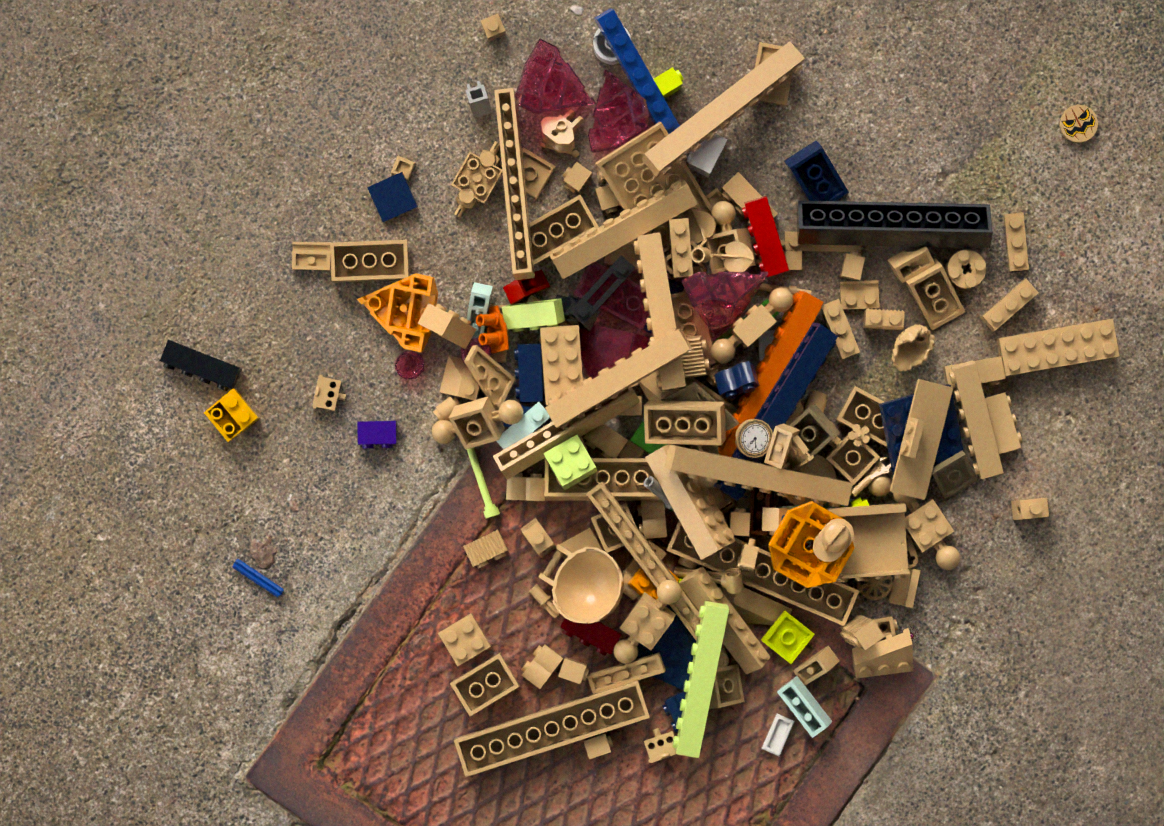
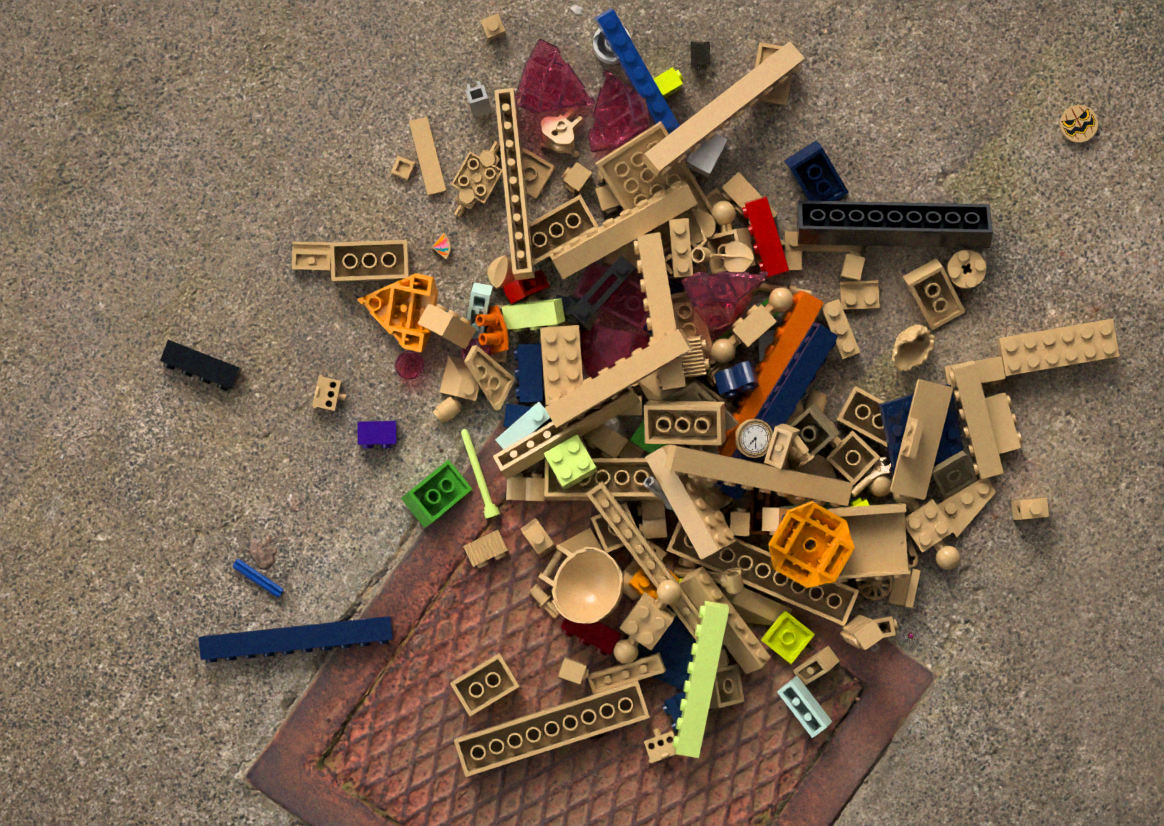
yellow slope [204,388,260,442] -> none
dark blue tile [367,172,418,222] -> none
tan brick [432,397,523,450] -> none
tan brick [438,613,492,666] -> none
tan brick [521,644,563,689] -> none
tan brick [583,732,614,759] -> none
tan piece [737,538,759,572] -> none
white tile [761,713,795,756] -> none
tan piece [813,519,854,562] -> none
tan plant [848,424,870,447] -> none
tan wedge [852,628,913,678] -> none
tan brick [863,308,905,330] -> none
tan arch [887,246,935,283] -> none
tan brick [980,279,1039,332] -> none
tan plate [1003,213,1029,272] -> none
none -> dark blue brick [198,616,394,663]
none -> bright green slope [401,459,472,528]
none -> tan tile [409,117,446,196]
none -> tile [432,233,451,259]
none -> tan piece [487,255,514,289]
none -> clear smoke brick [690,41,710,71]
none -> tan wing [937,478,996,538]

